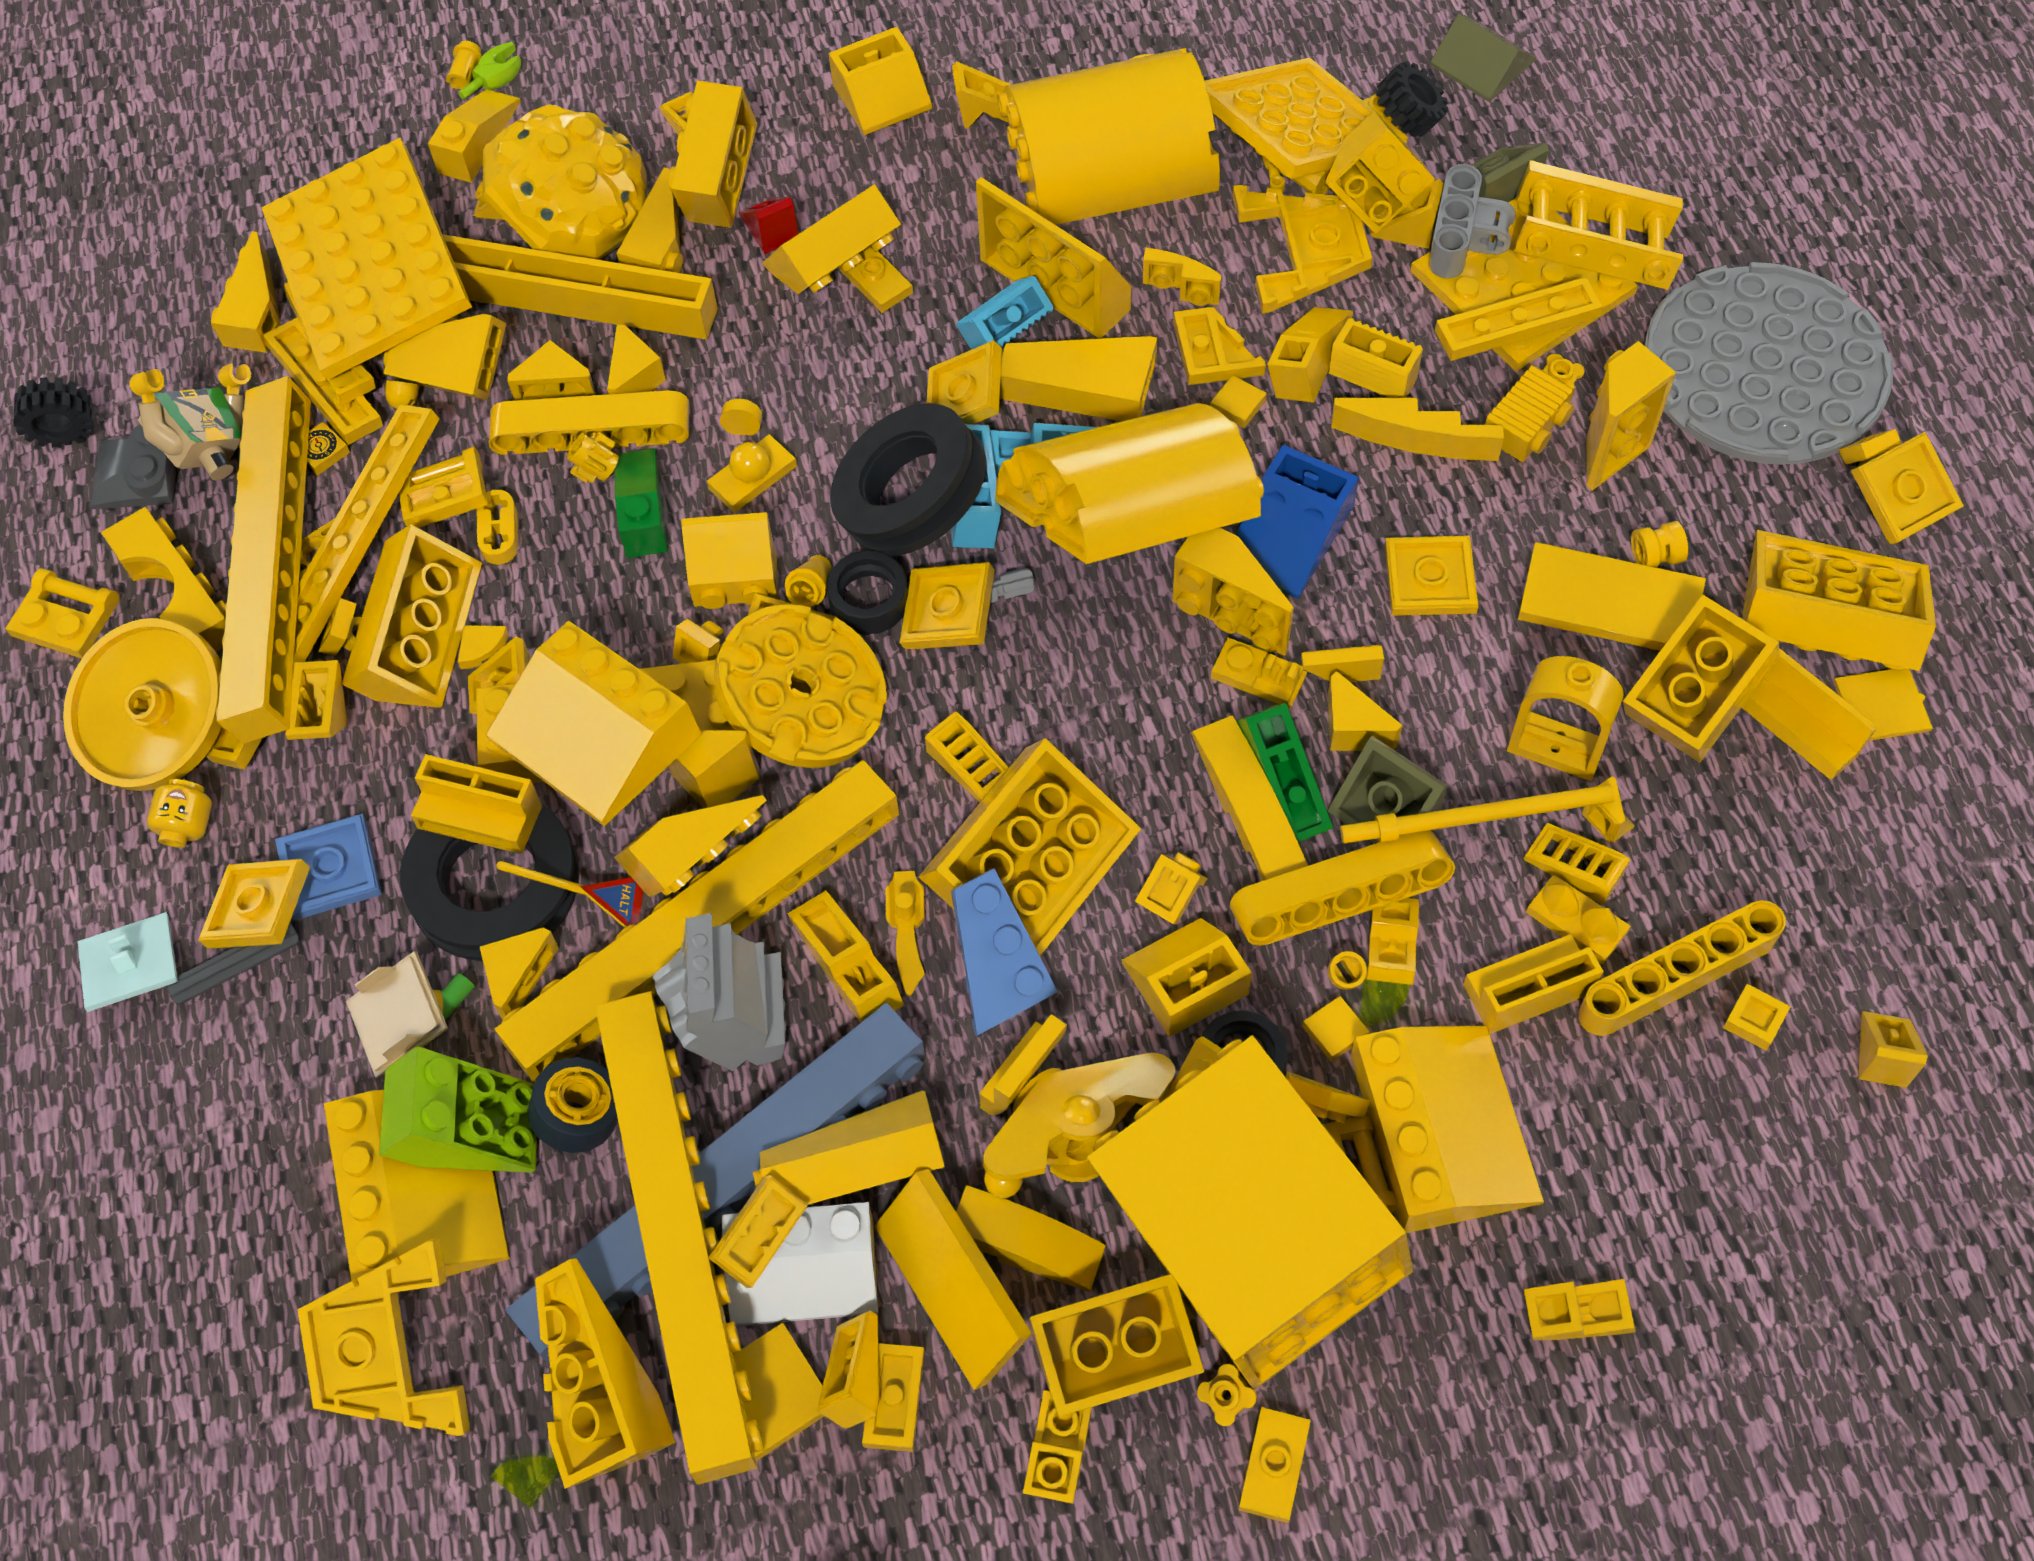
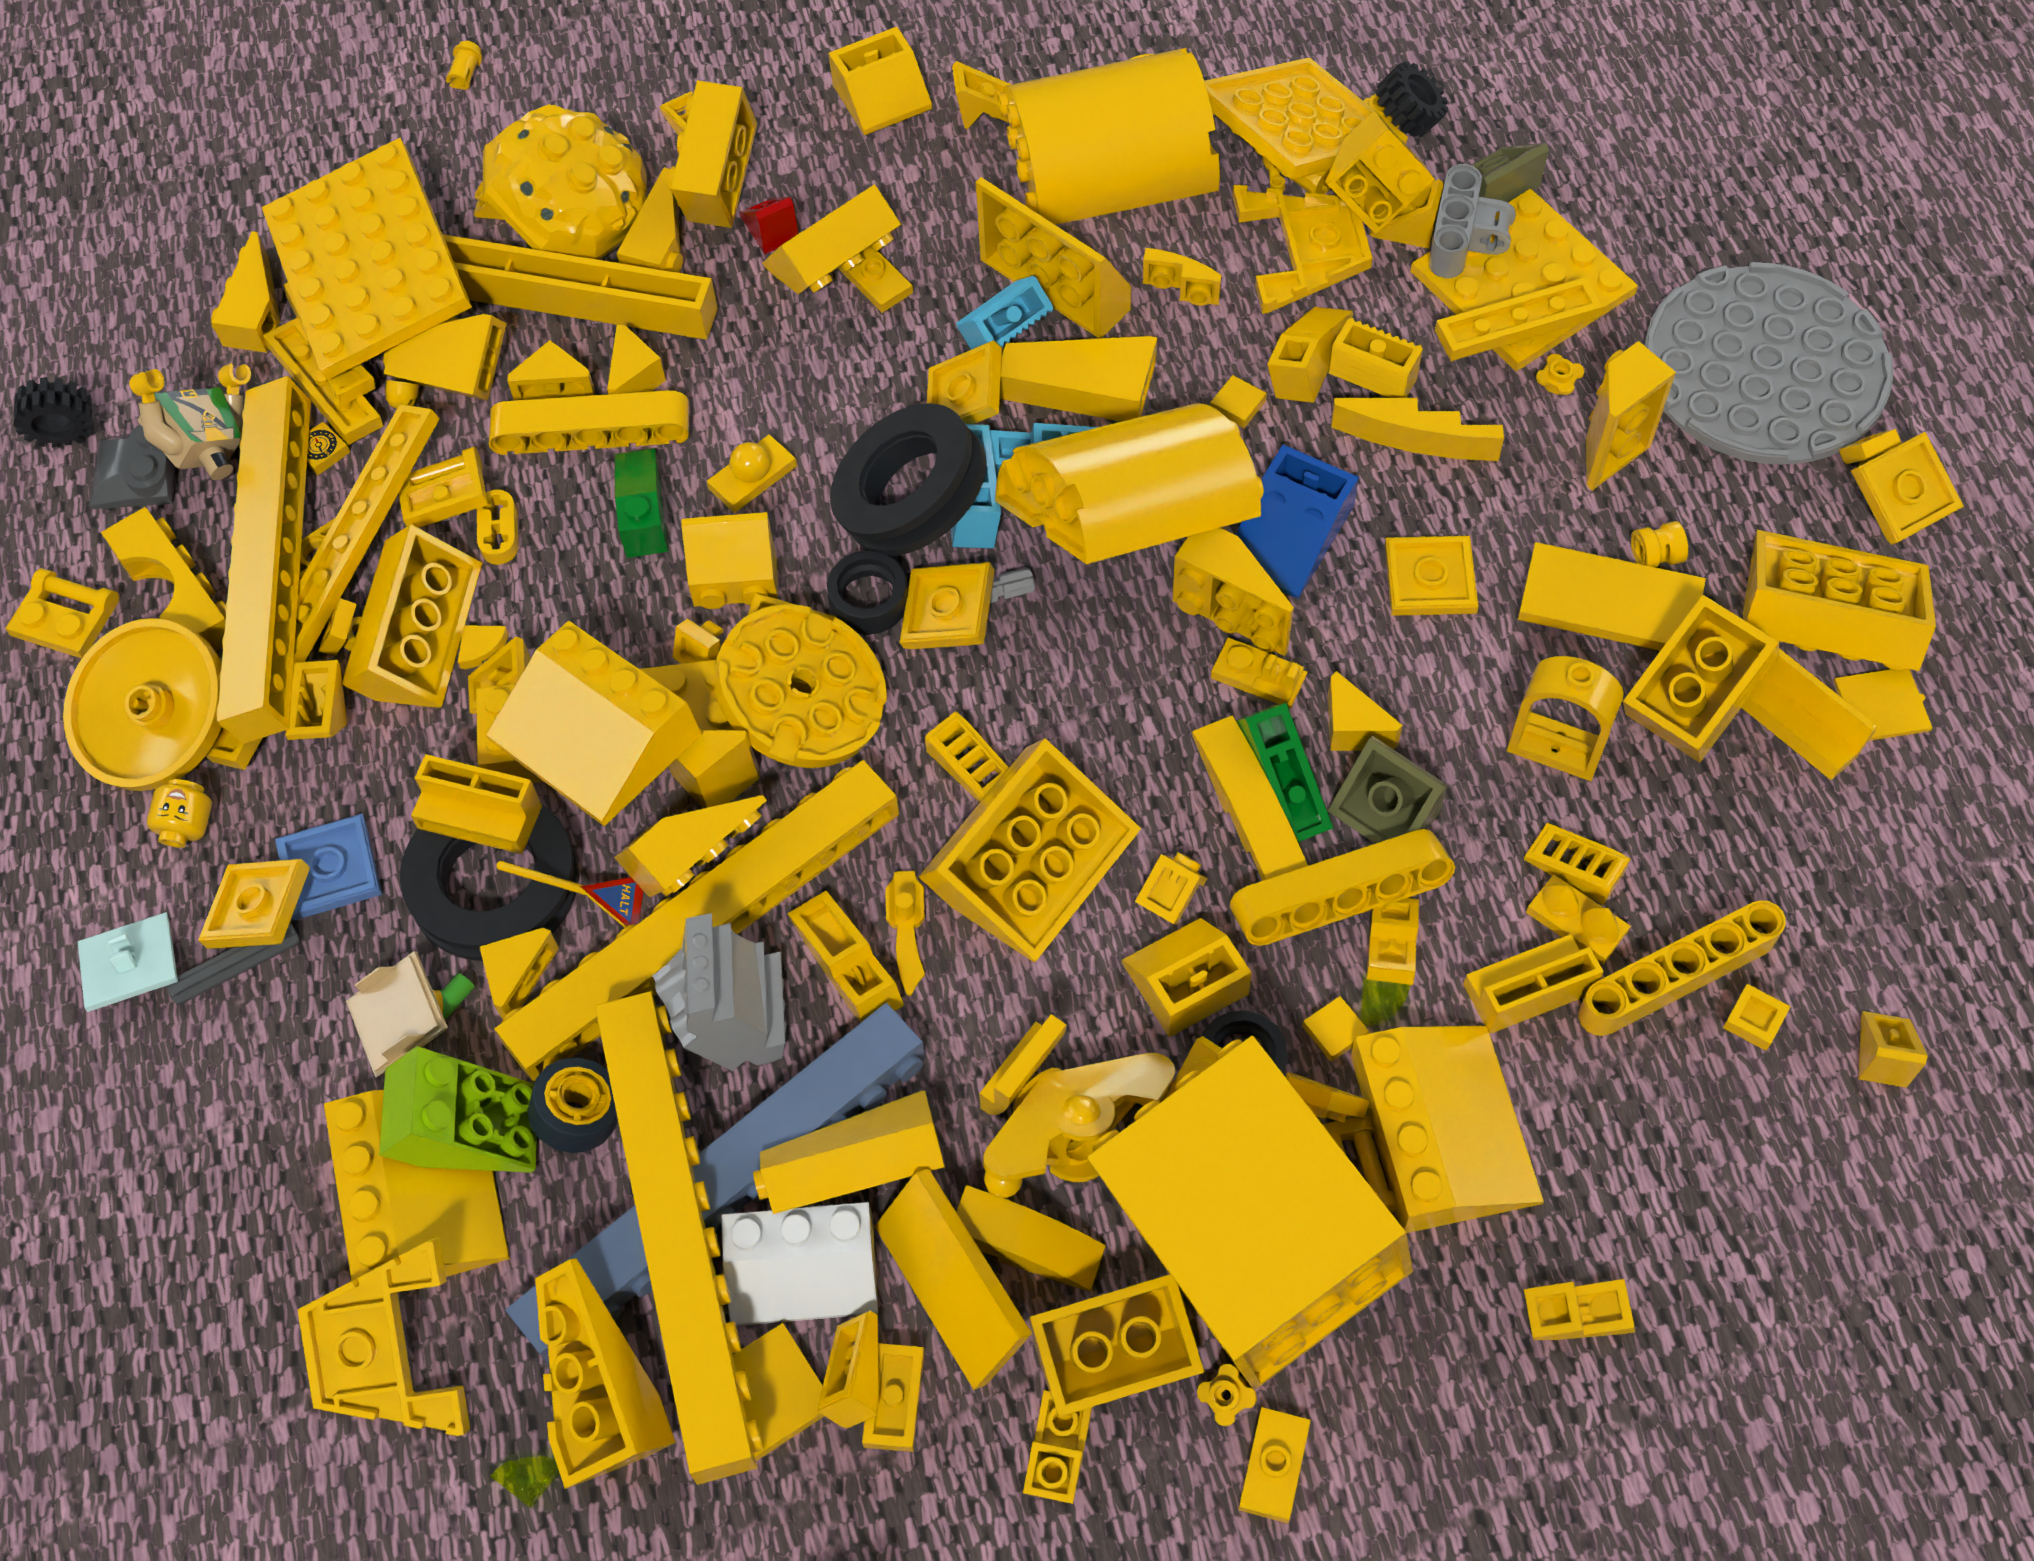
yellow slope [428,89,521,183] -> none
lime hand [458,41,521,100] -> none
yellow gear [567,432,619,483] -> none
yellow plate [708,1175,808,1288] -> none
yellow tile [720,399,762,436] -> none
yellow cone [785,555,832,607] -> none
medium blue wing [951,869,1058,1036] -> none
yellow wing [1173,307,1266,385] -> none
yellow tile [1301,645,1384,682] -> none
yellow hinge [1327,951,1367,990] -> none
yellow bar [1340,784,1614,844] -> none
olive slope [1430,13,1536,102] -> none
yellow brick [1485,365,1574,462] -> none
yellow fence [1514,160,1683,290] -> none
yellow slope [1582,776,1635,843] -> none

